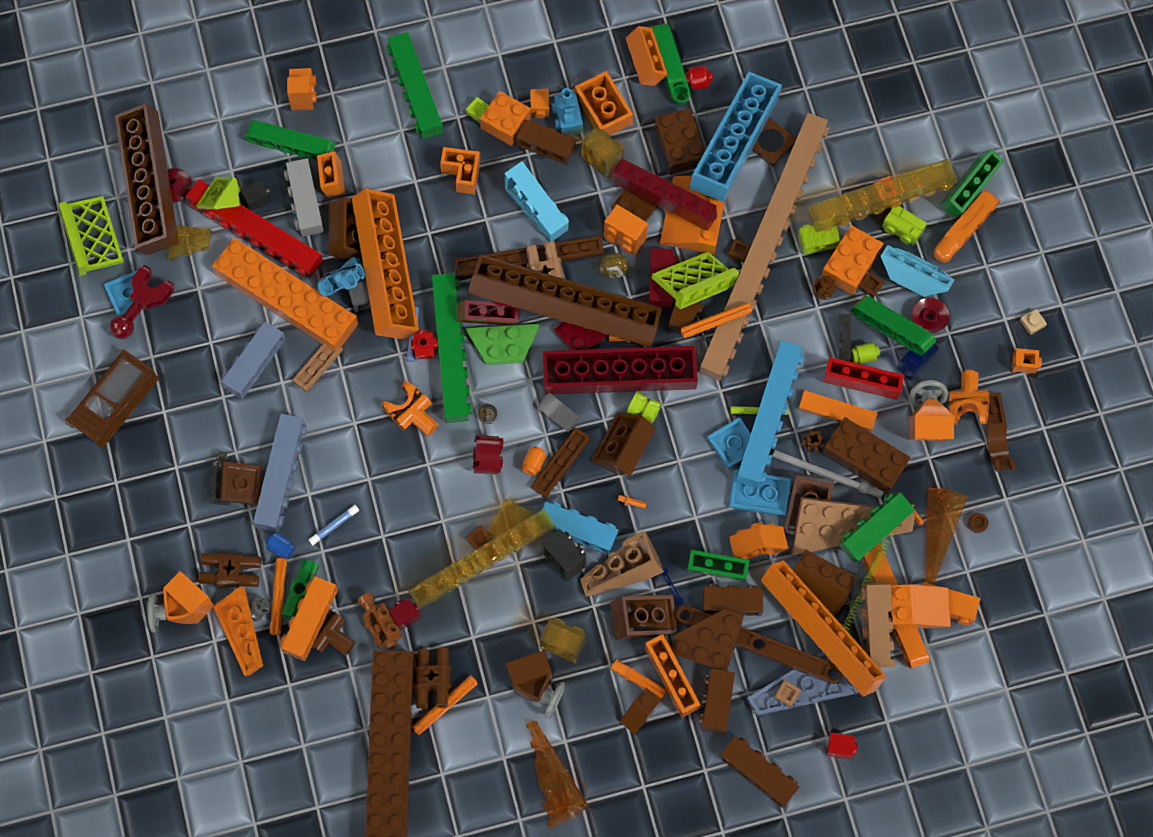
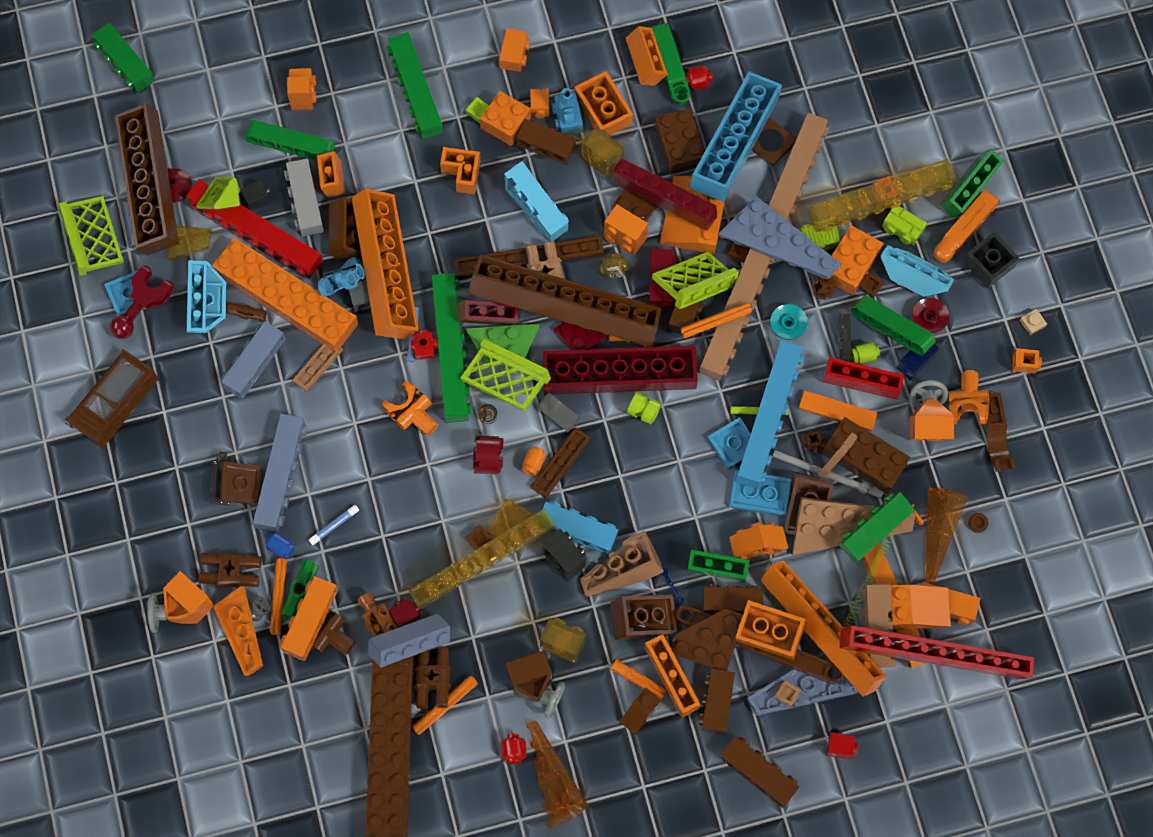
reddish brown slope [591,413,656,477] -> none
orange piece [618,494,647,509] -> none
reddish brown slope [793,549,858,616] -> none
none -> green brick [92,22,155,93]
none -> medium azure wedge [187,260,226,333]
none -> reddish brown pin [227,302,267,322]
none -> sand blue brick [368,614,450,667]
none -> lime fence [461,339,551,412]
none -> orange brick [499,28,531,72]
none -> red head [500,734,527,764]
none -> sand blue wing [718,196,841,280]
none -> orange brick [735,600,806,660]
none -> teal dish [770,304,808,340]
none -> medium nougat tile [818,432,857,478]
none -> red brick [839,625,1034,680]
none -> pearl dark grey brick [963,231,1020,288]

